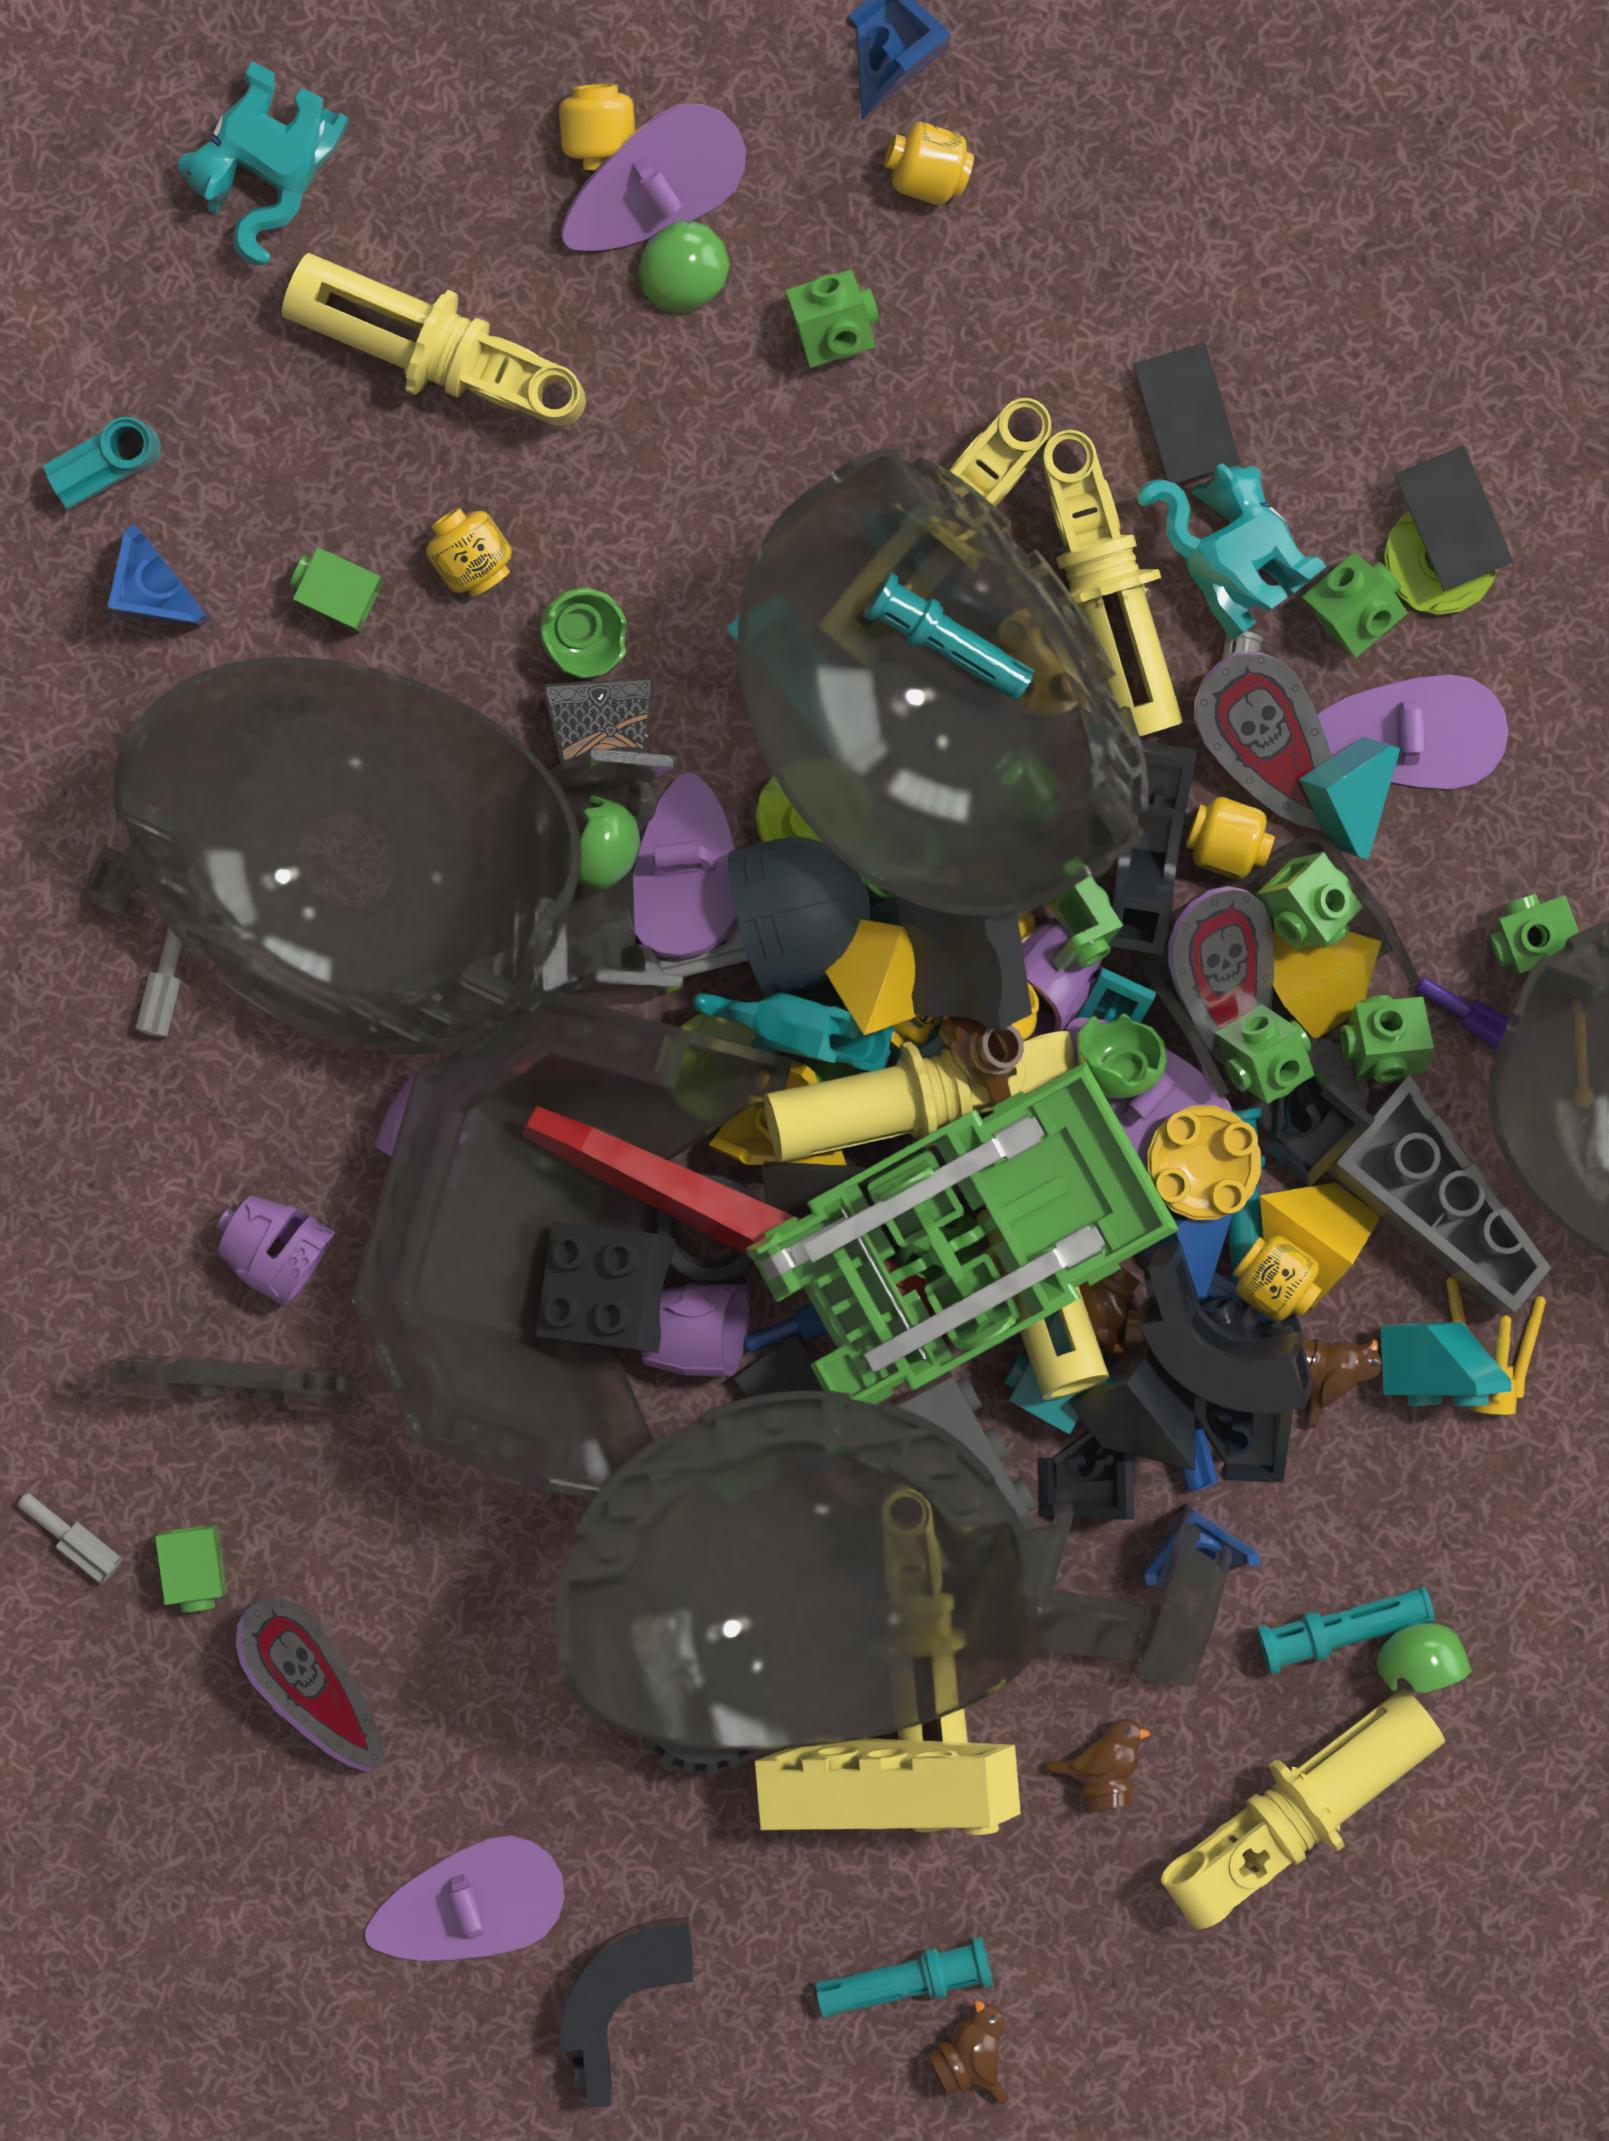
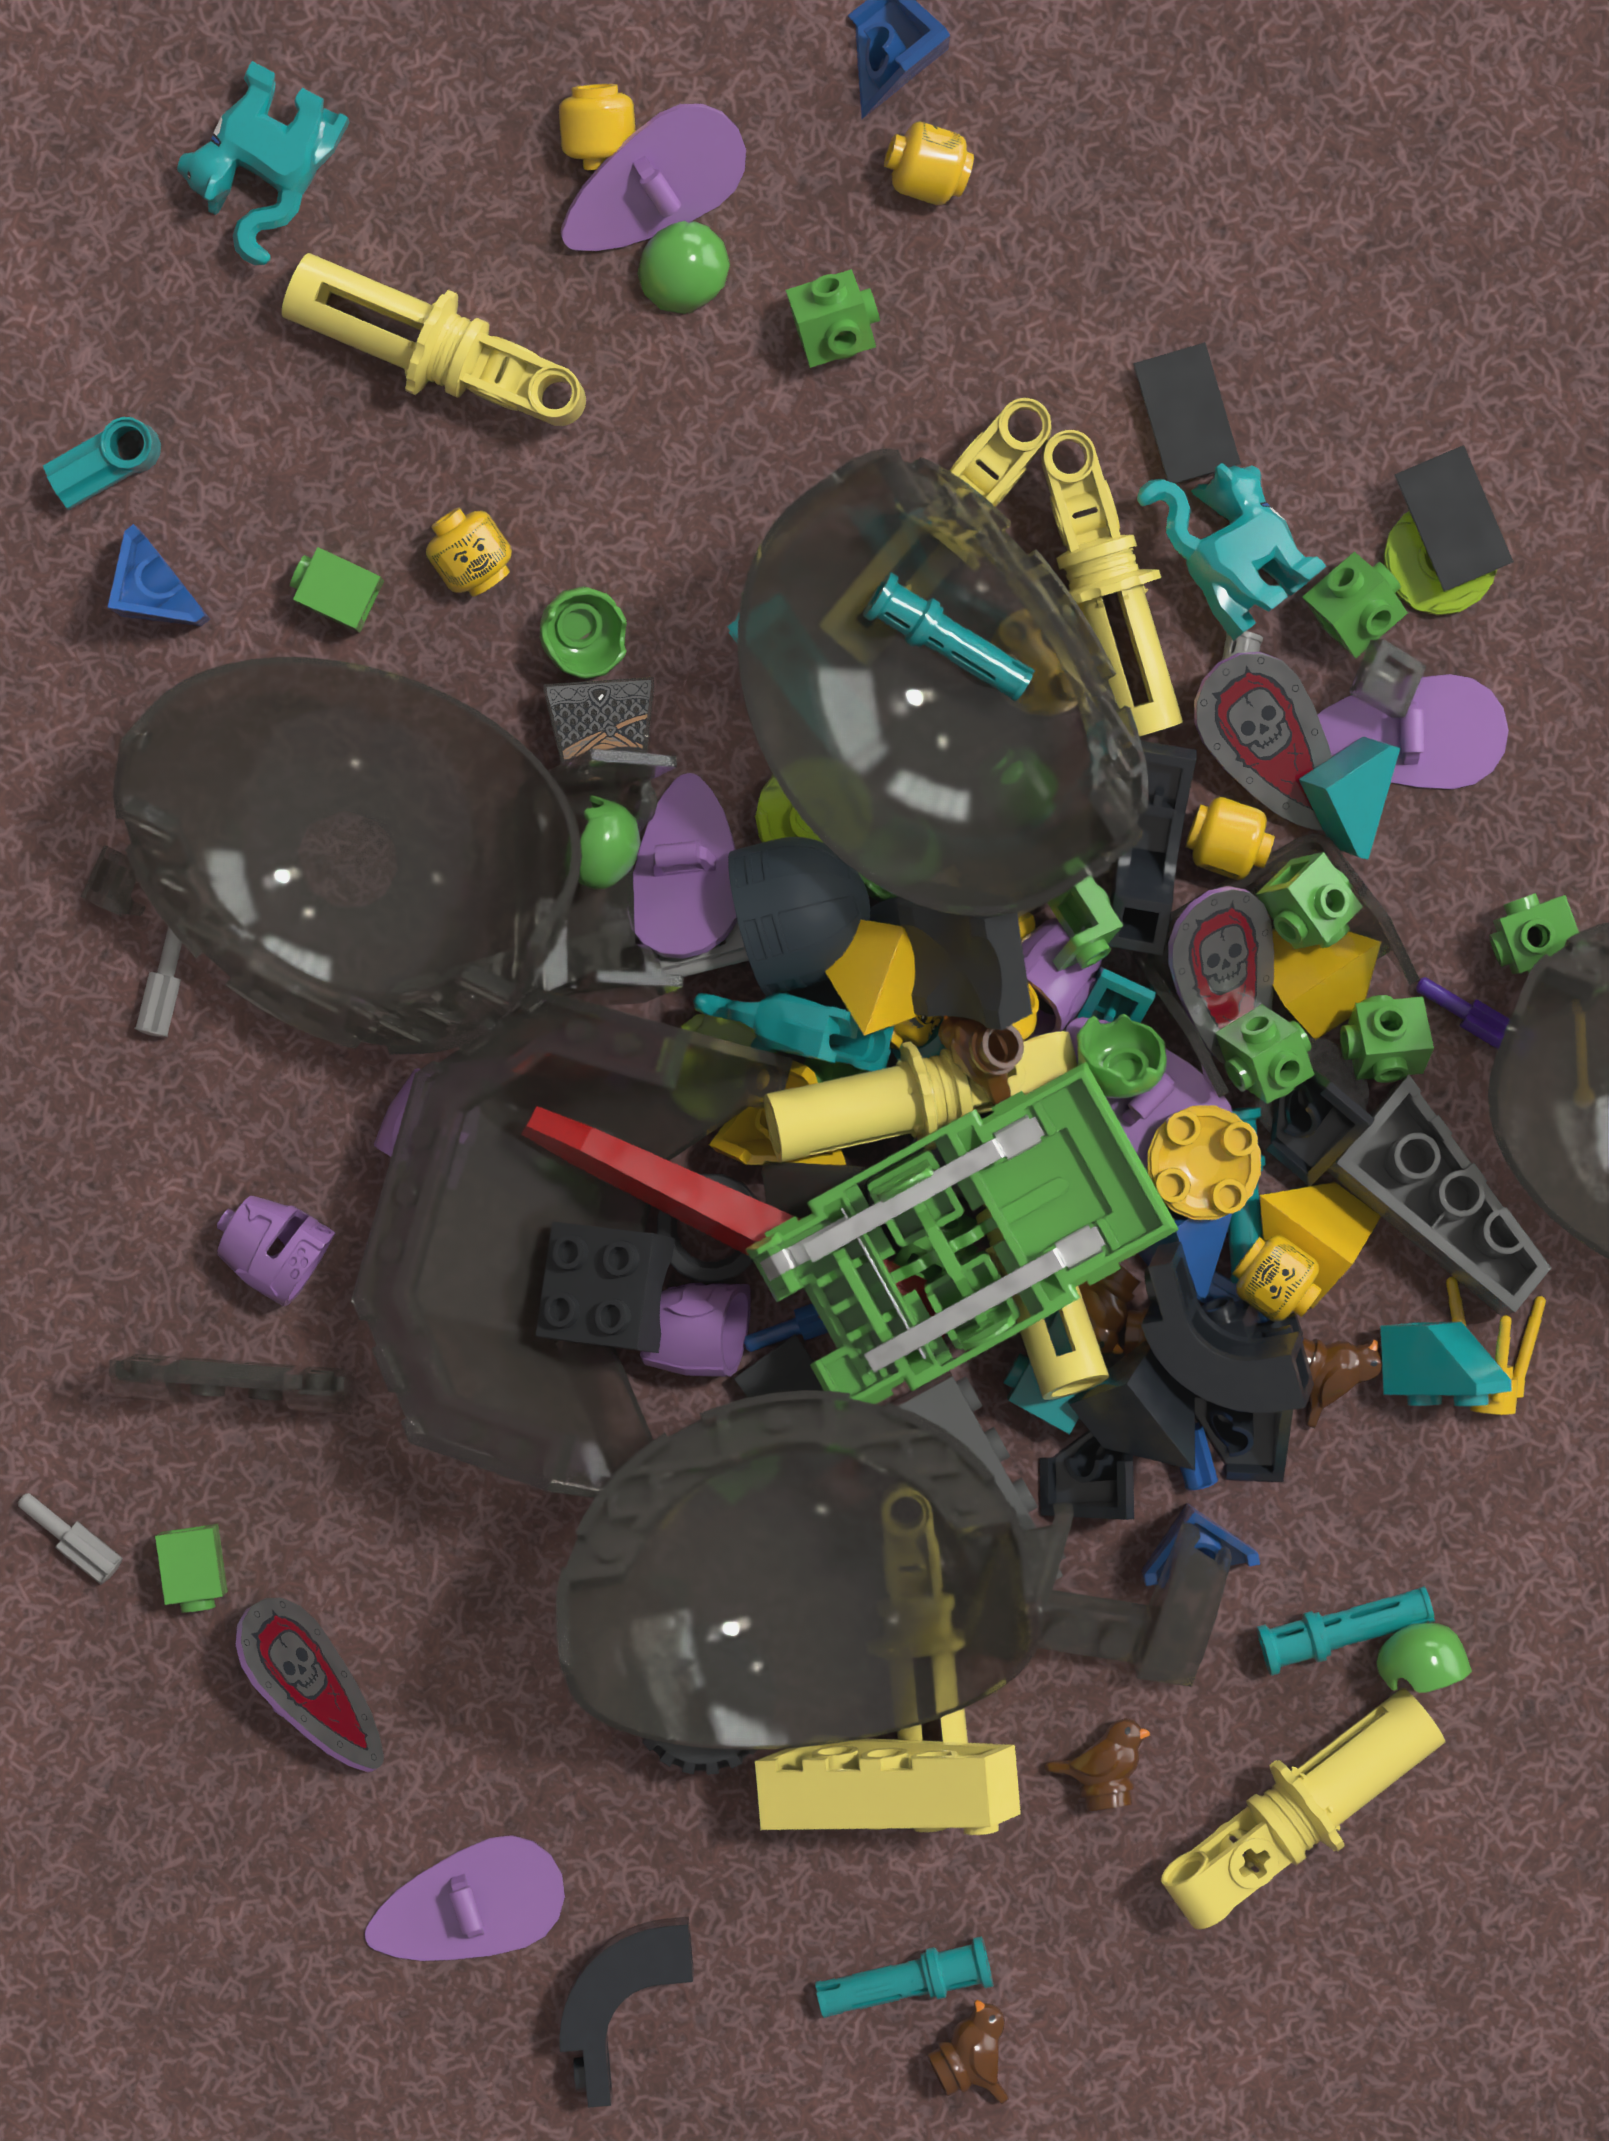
none -> clear smoke tile [1349,639,1426,718]

